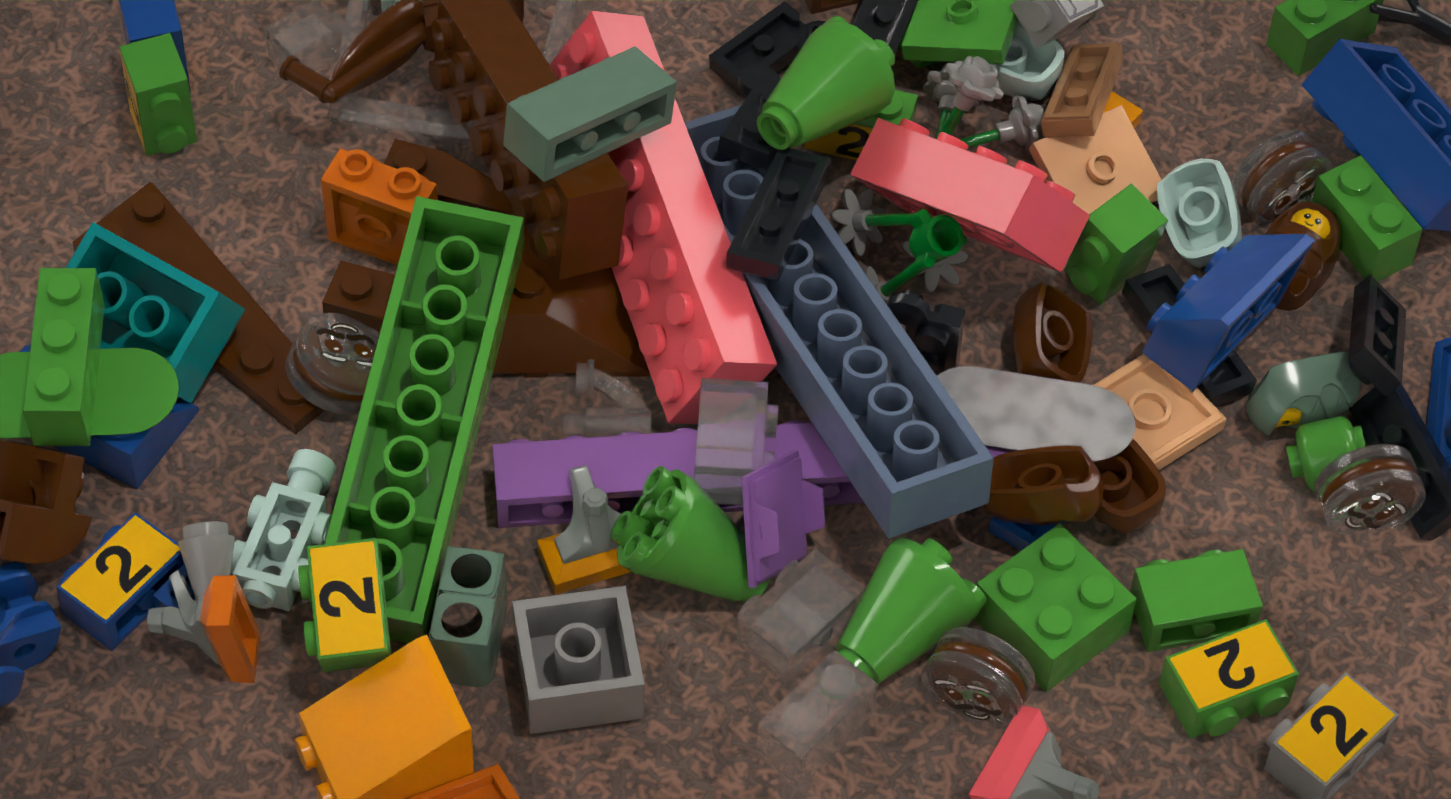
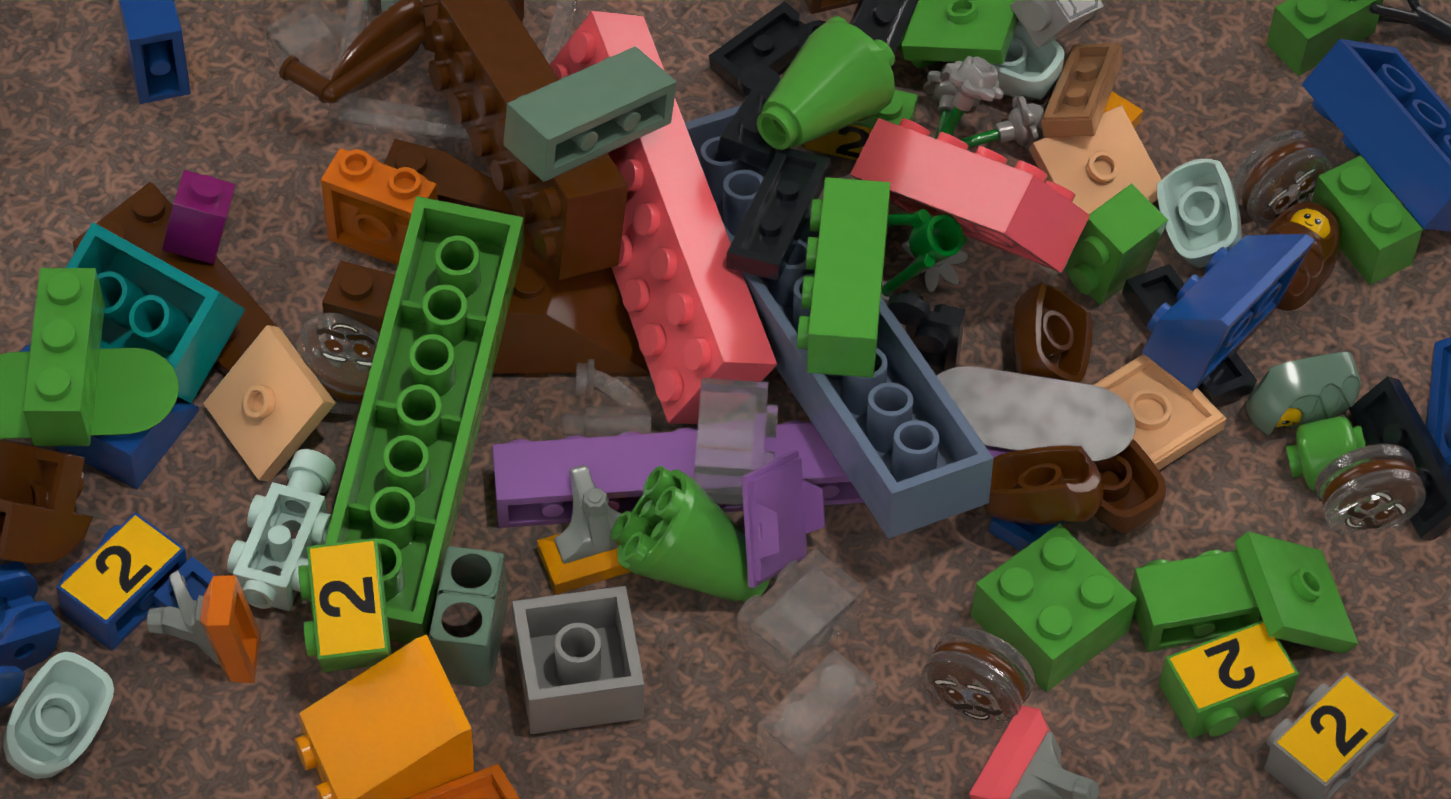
bright green brick [119,33,197,156] -> none
light grey cone [178,521,235,600] -> none
bright green cone [831,537,987,691] -> none
black plate [1348,274,1406,396] -> none
none -> light aqua piece [3,652,114,779]
none -> magenta slope [162,170,236,264]
none -> light nougat plate [203,325,336,481]
none -> bright green brick [797,177,890,378]
none -> bright green plate [1235,531,1358,653]

